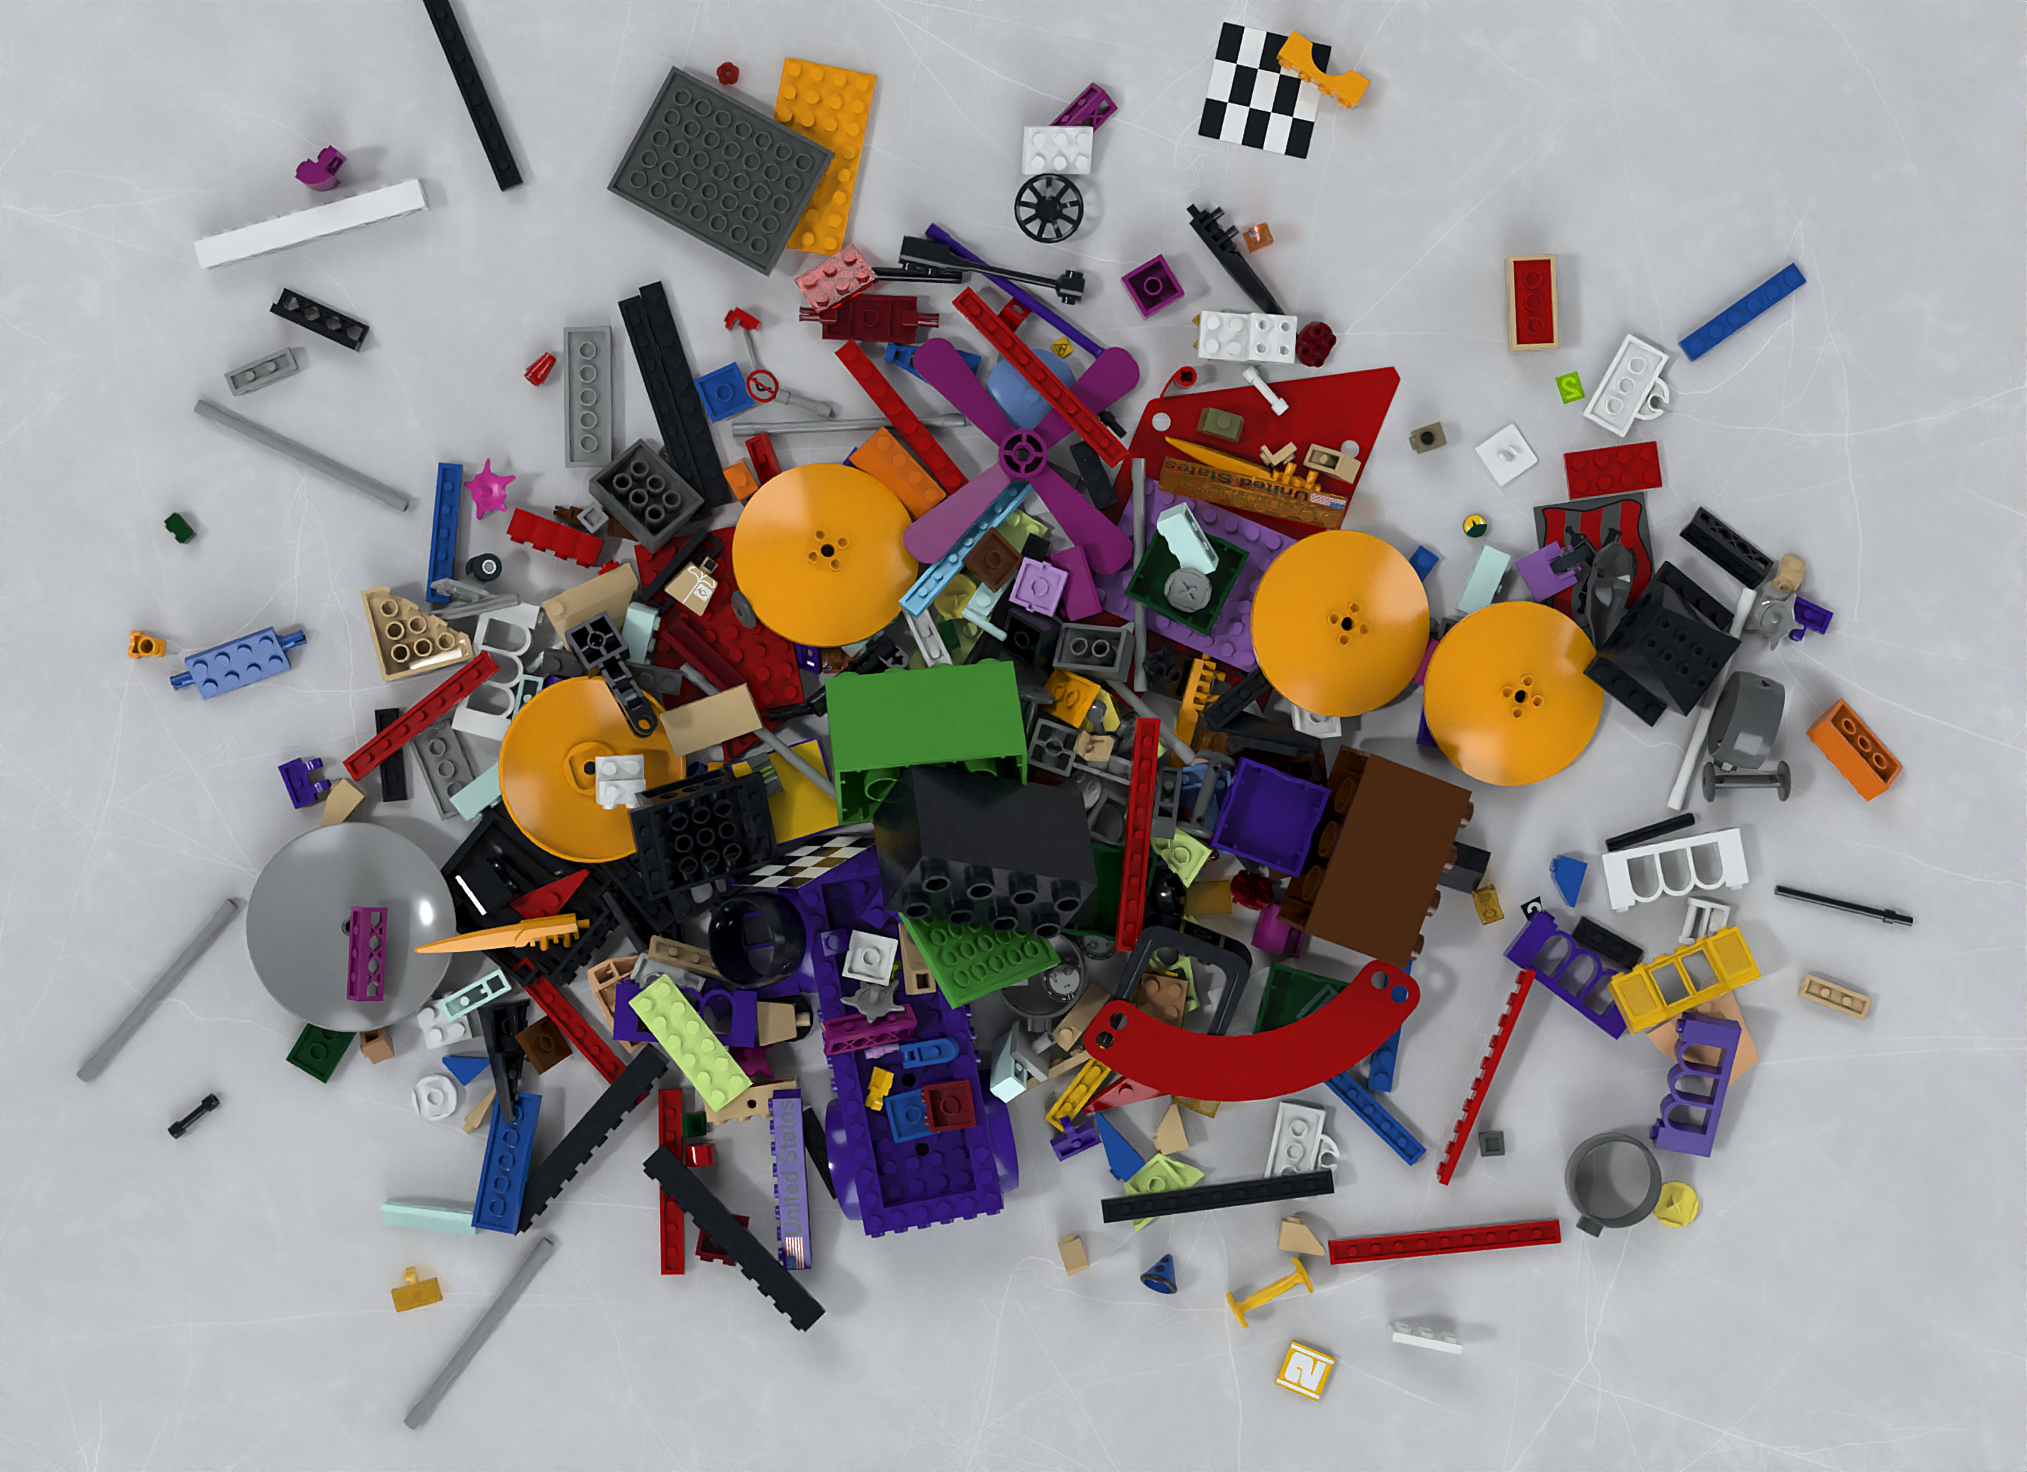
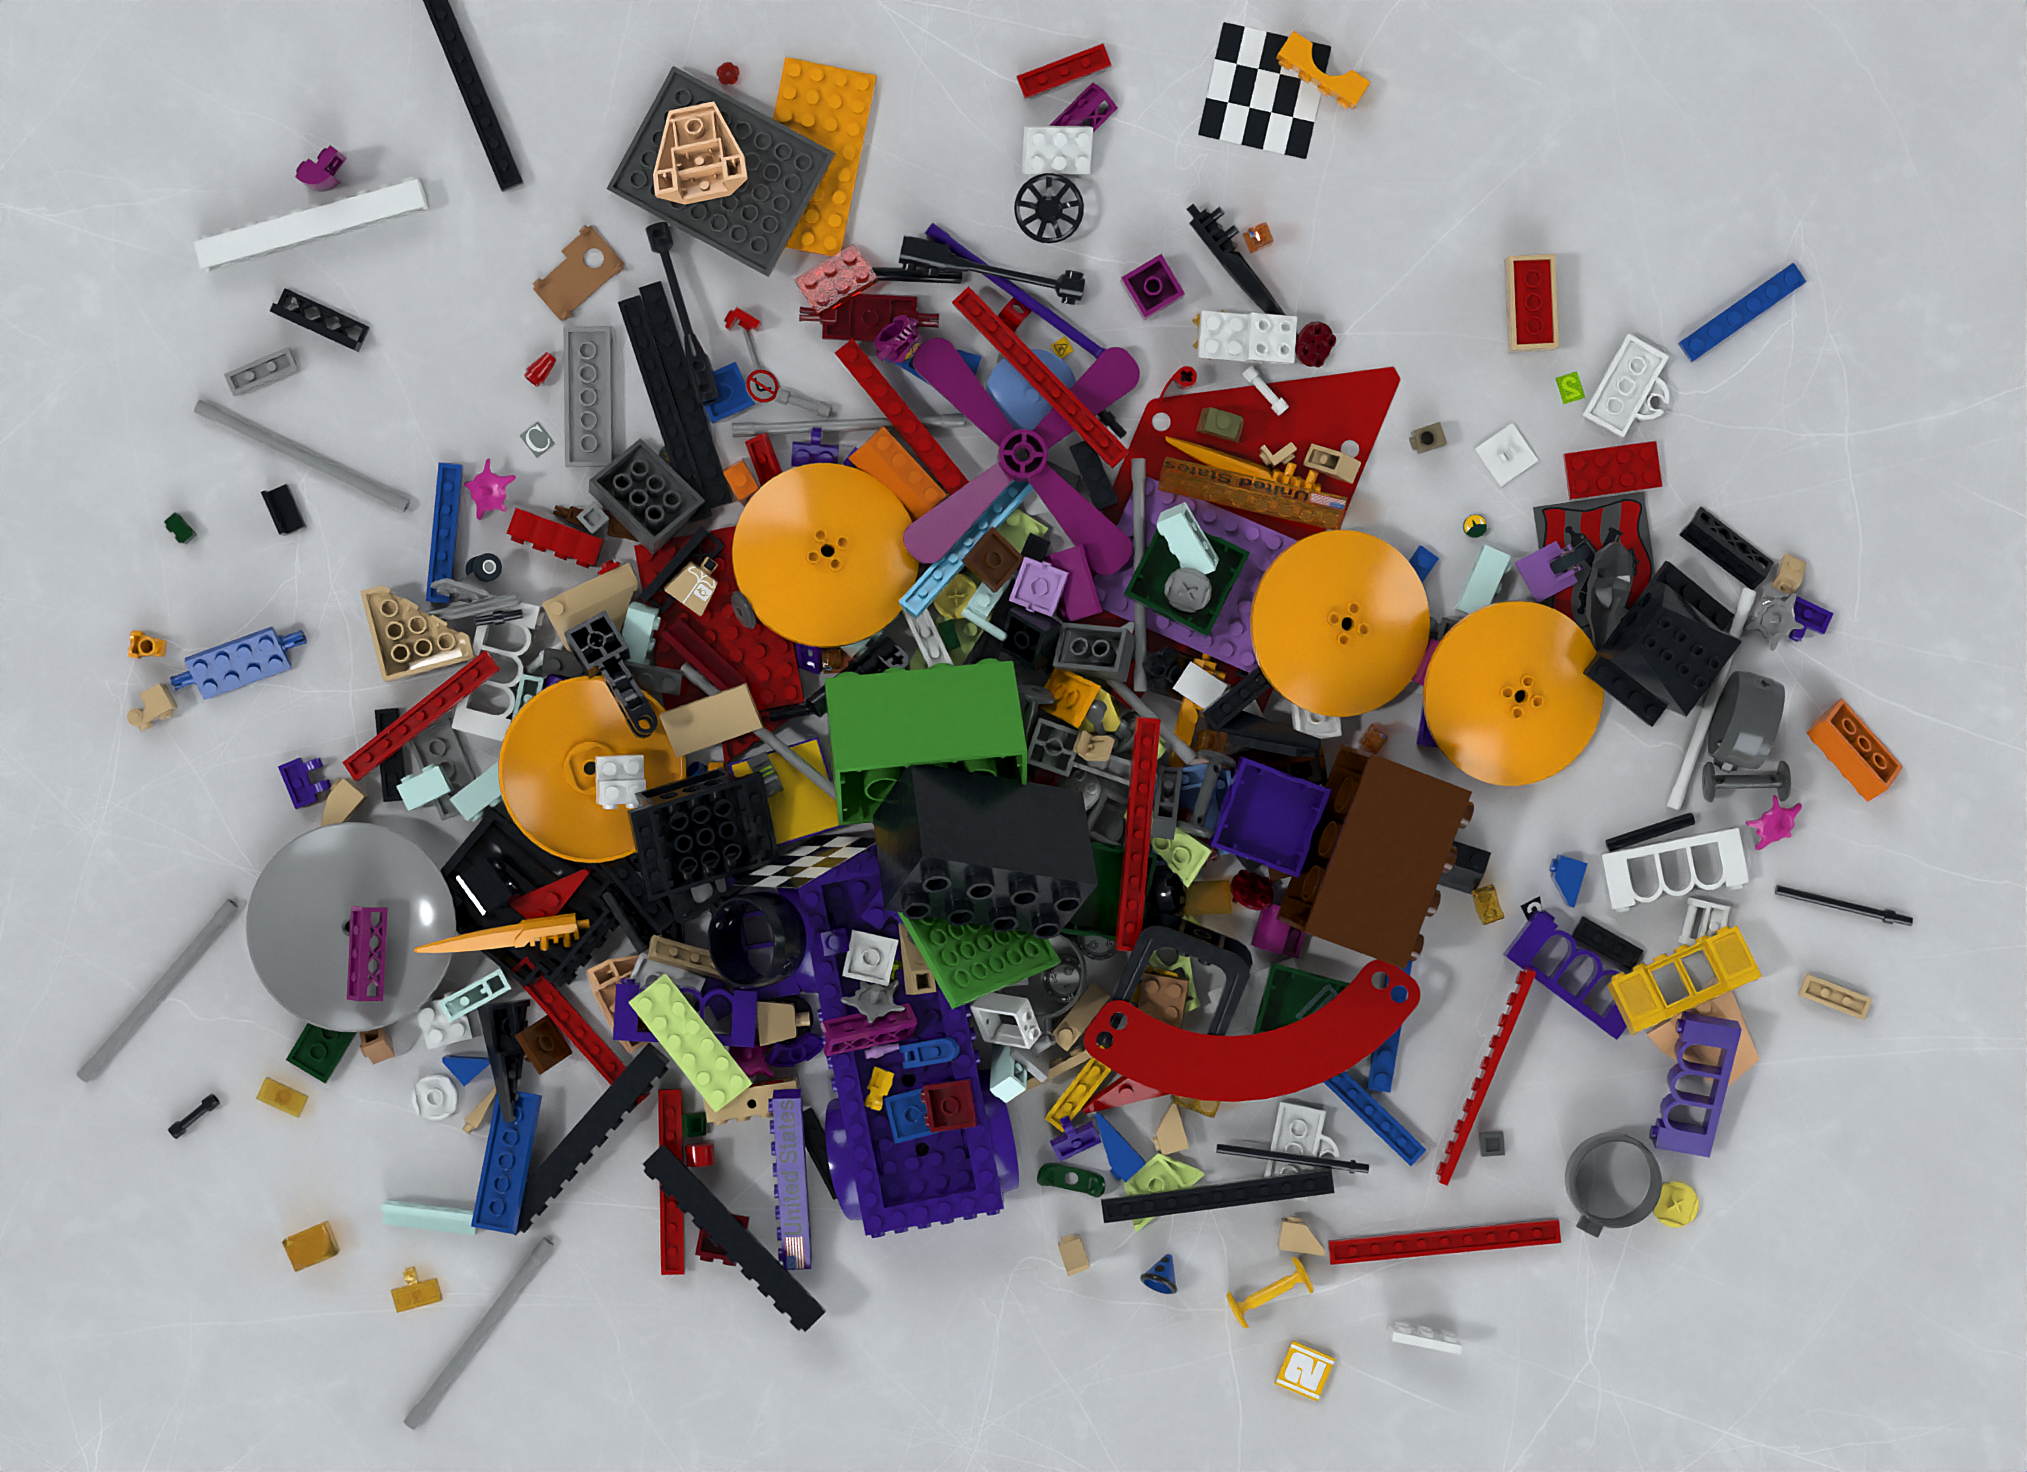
none -> tan brick [127,683,178,731]
none -> clear yellow plate [256,1077,309,1118]
none -> black panel [261,484,306,536]
none -> clear yellow piece [281,1221,340,1272]
none -> light aqua brick [396,763,454,811]
none -> black bar [475,609,523,626]
none -> light grey sticker [520,422,555,458]
none -> medium nougat piece [532,225,625,321]
none -> black bar [645,222,722,408]
none -> light nougat wedge [653,101,748,205]
none -> dark purple tile [765,1030,824,1067]
none -> dark purple plate [791,427,839,467]
none -> magenta helmet [874,315,923,363]
none -> white window [970,993,1041,1049]
none -> red plate [1016,43,1111,99]
none -> dark green piece [1037,1163,1105,1198]
none -> white sticker [1173,661,1228,709]
none -> black bar [1216,1144,1369,1174]
none -> clear orange leg [1357,724,1388,754]
none -> dark pink piece [1745,795,1802,850]

